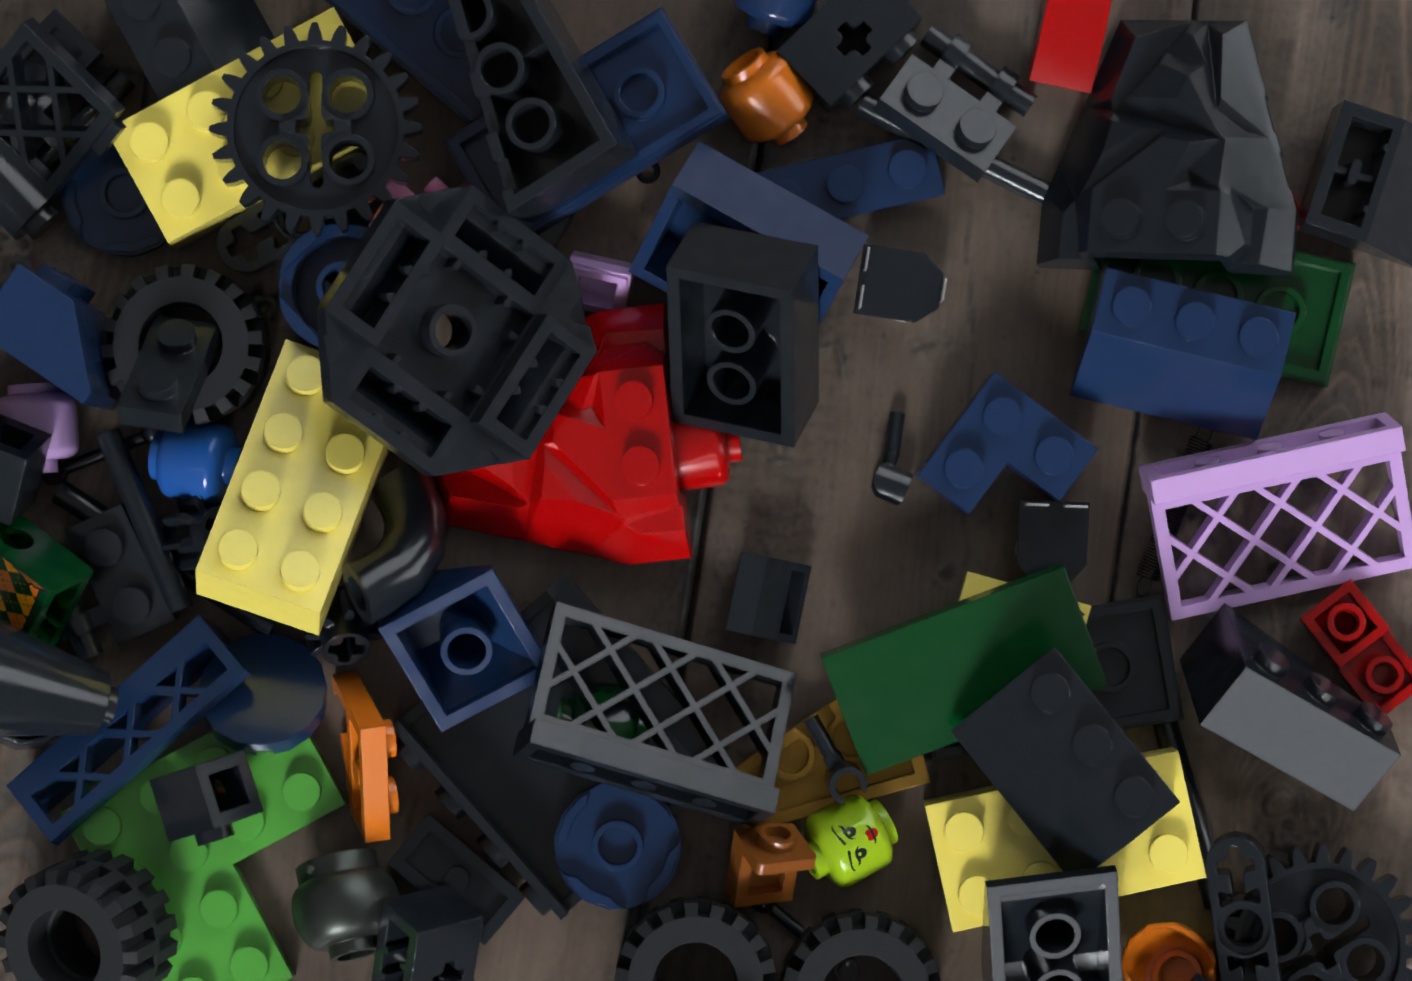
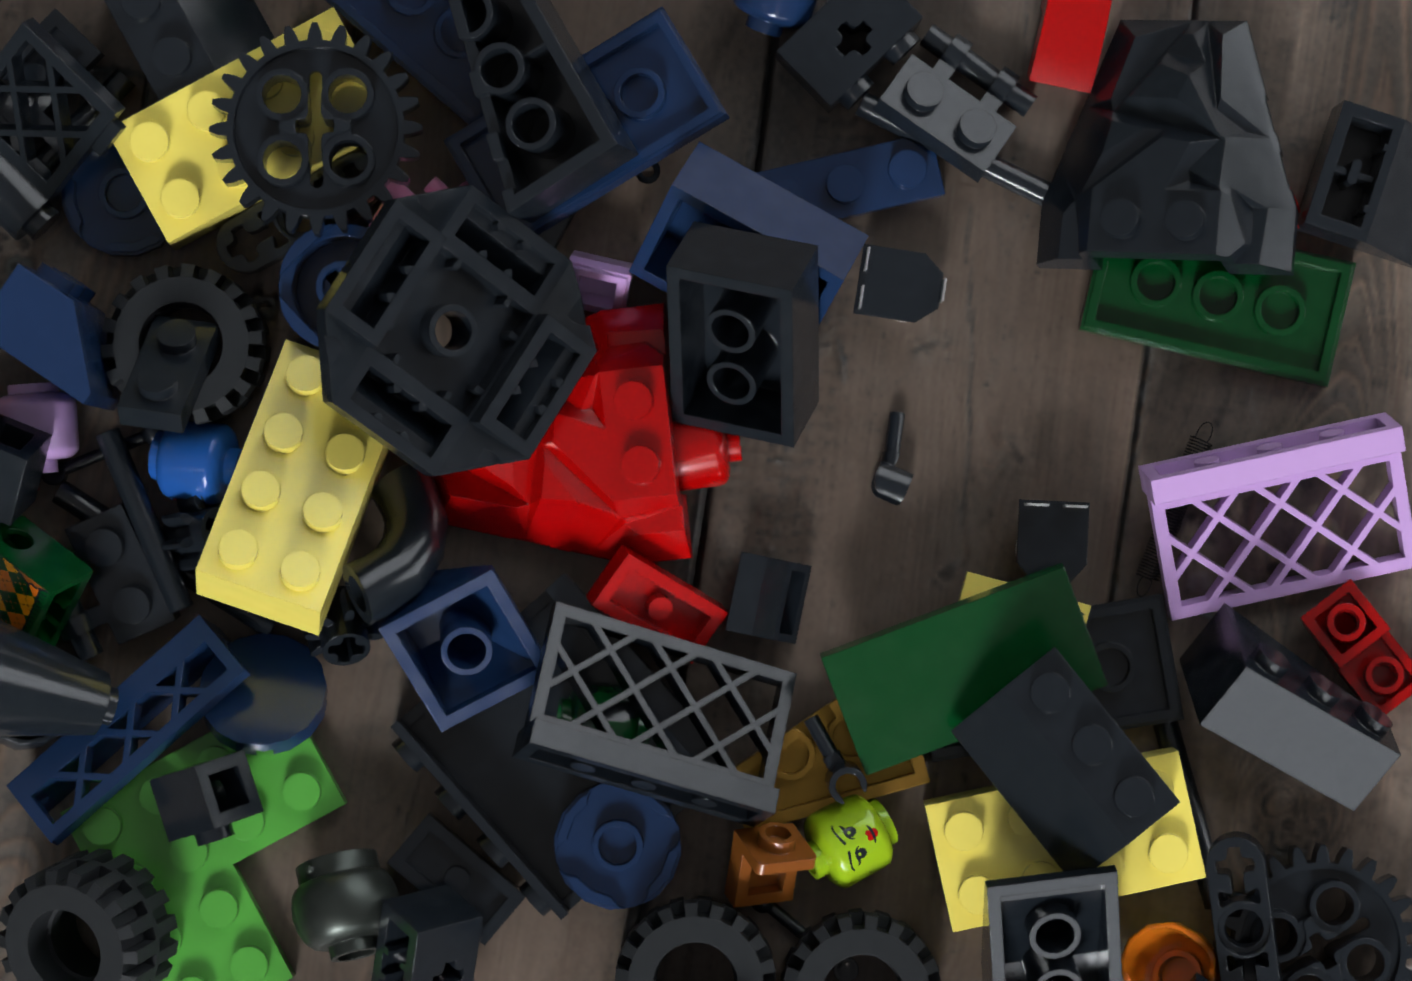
orange wing [332,671,399,843] -> none
orange head [719,47,814,145] -> none
dark blue brick [914,372,1098,514] -> none
dark blue slope [1069,268,1296,440] -> none
none -> red plate [586,544,728,664]

